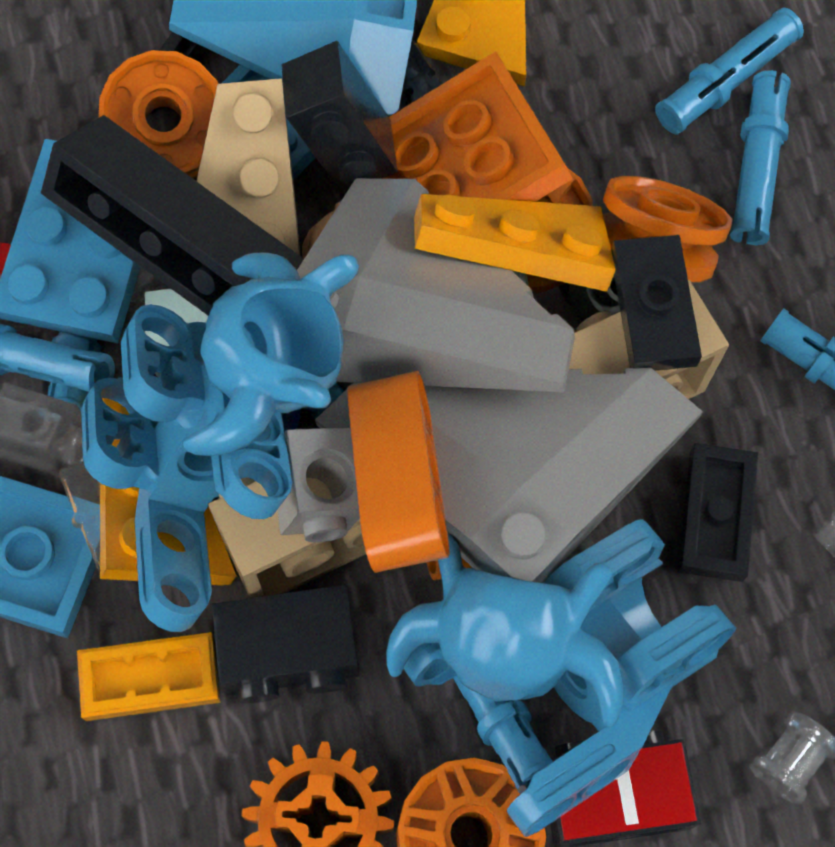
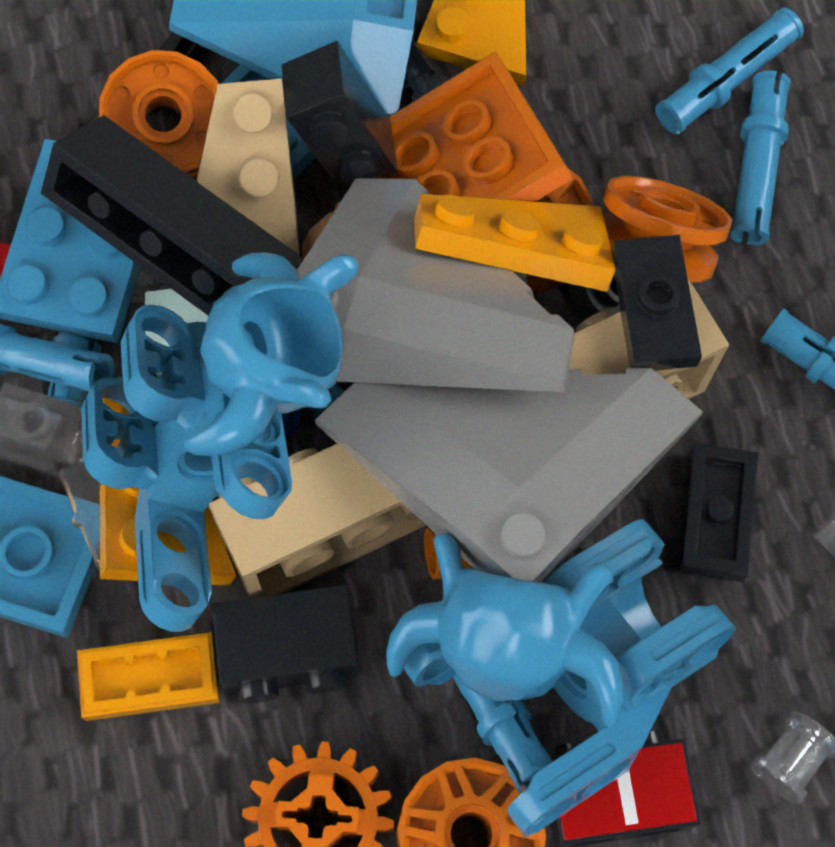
light grey brick [277,427,360,542] -> none
orange beam [347,371,450,573] -> none

